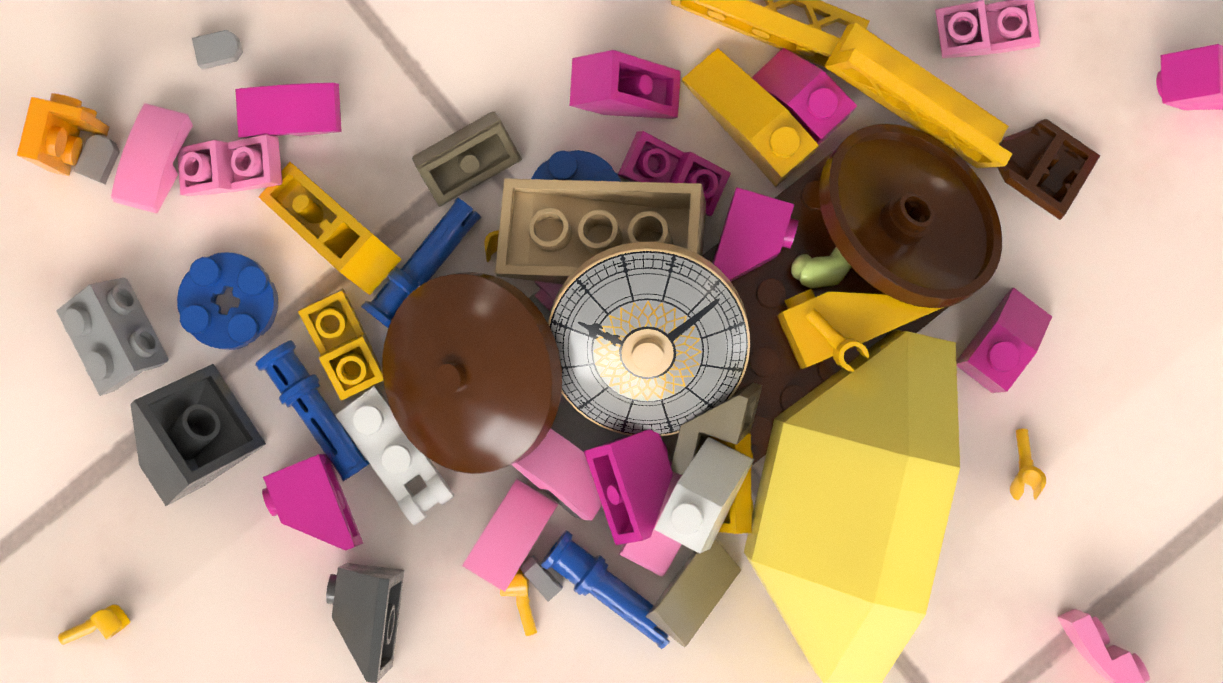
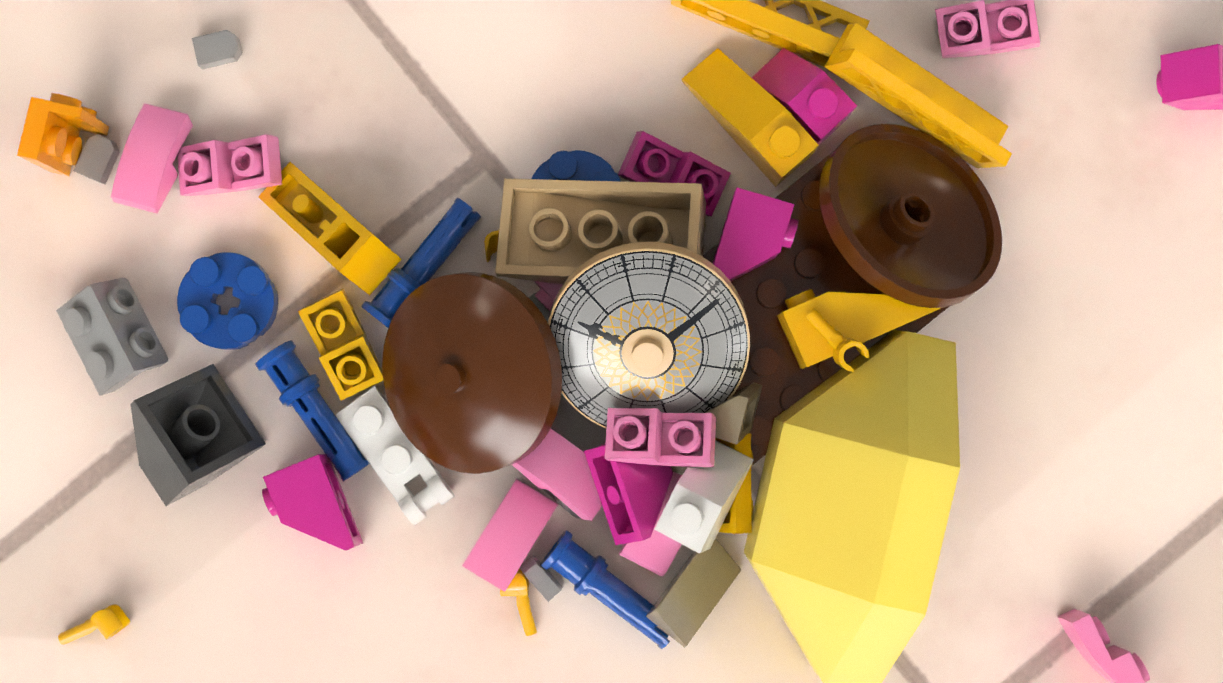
dark pink slope [235,83,342,138] -> none
dark grey slope [326,563,404,683] -> none
dark tan slope [412,112,522,207] -> none
dark pink slope [569,50,681,119] -> none
yellowish green arm [791,247,851,288] -> none
dark pink slope [956,287,1052,393] -> none
reddish brown slope [997,119,1101,220] -> none
yellow hand [1010,429,1046,500] -> none
none -> bright pink slope [605,408,716,467]

